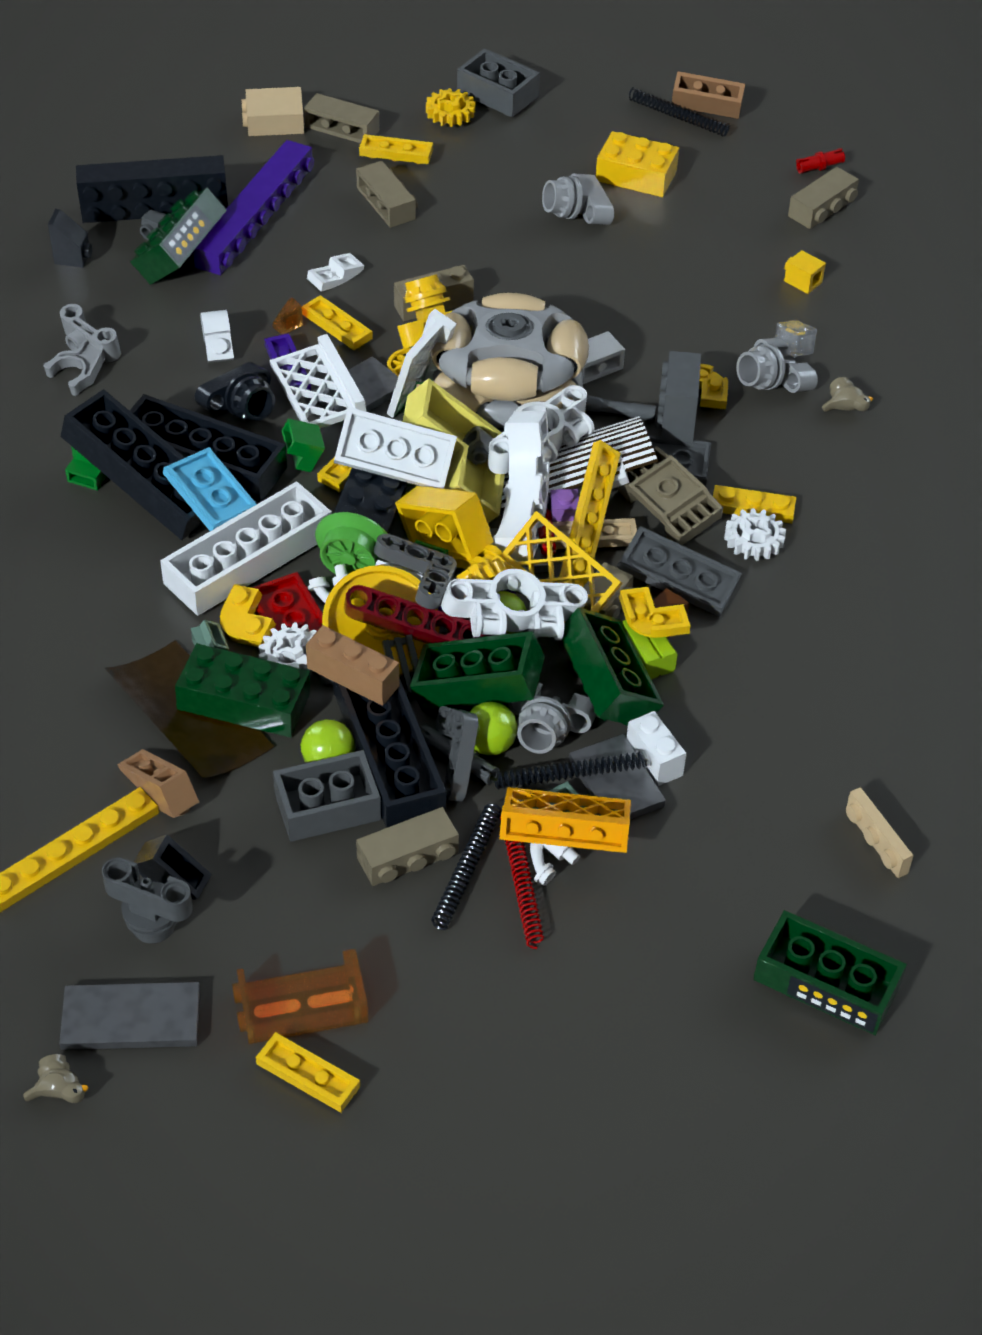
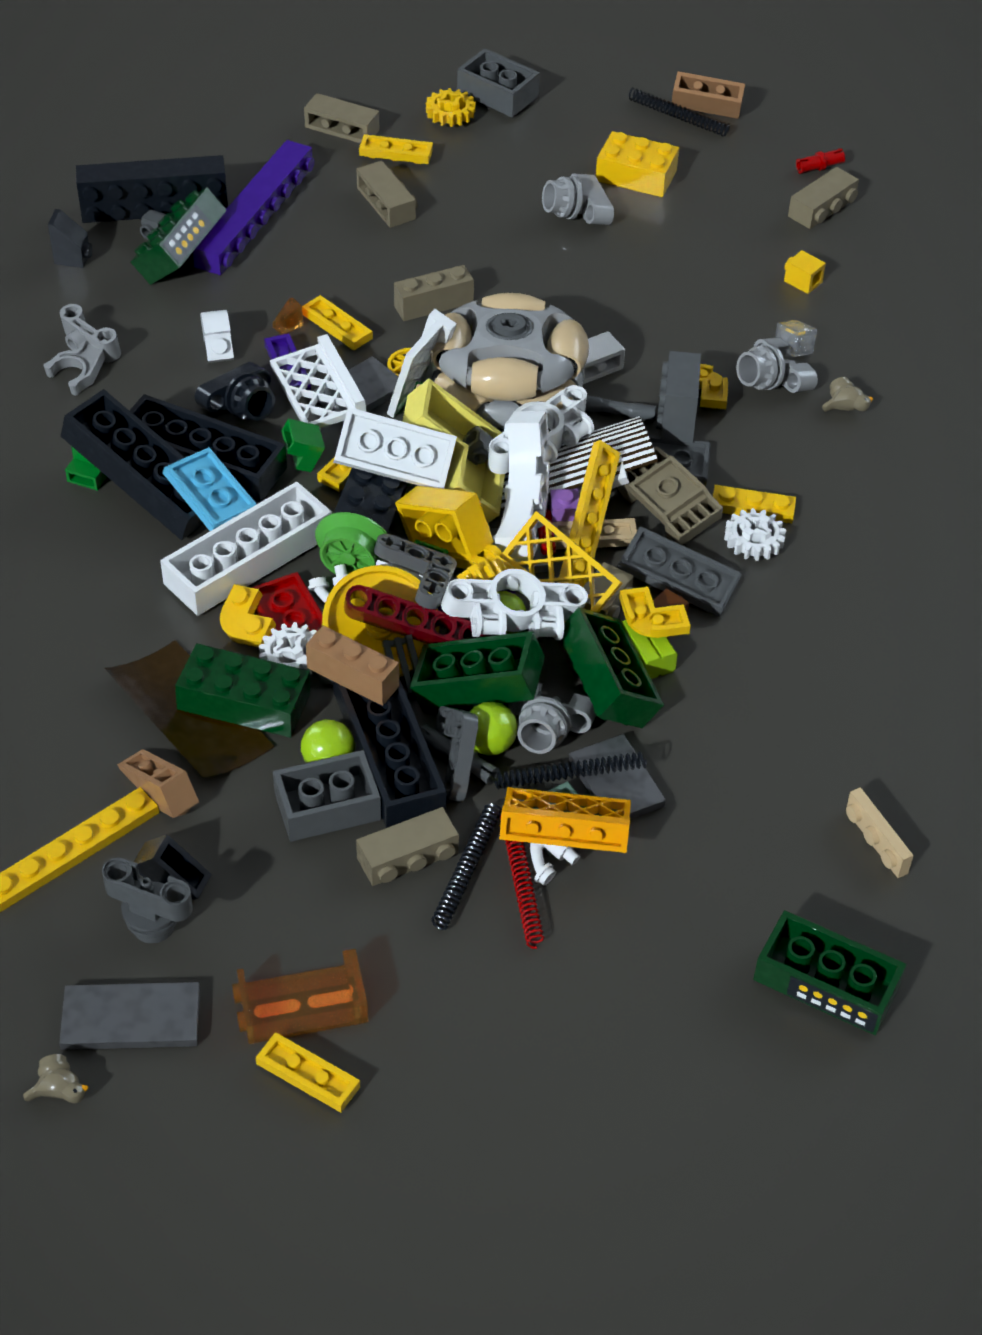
sand green piece [191,620,229,651] -> none
tan brick [241,87,304,136] -> none
white slope [307,253,364,292] -> none
yellow beam [397,274,453,349] -> none
white brick [627,711,686,787] -> none

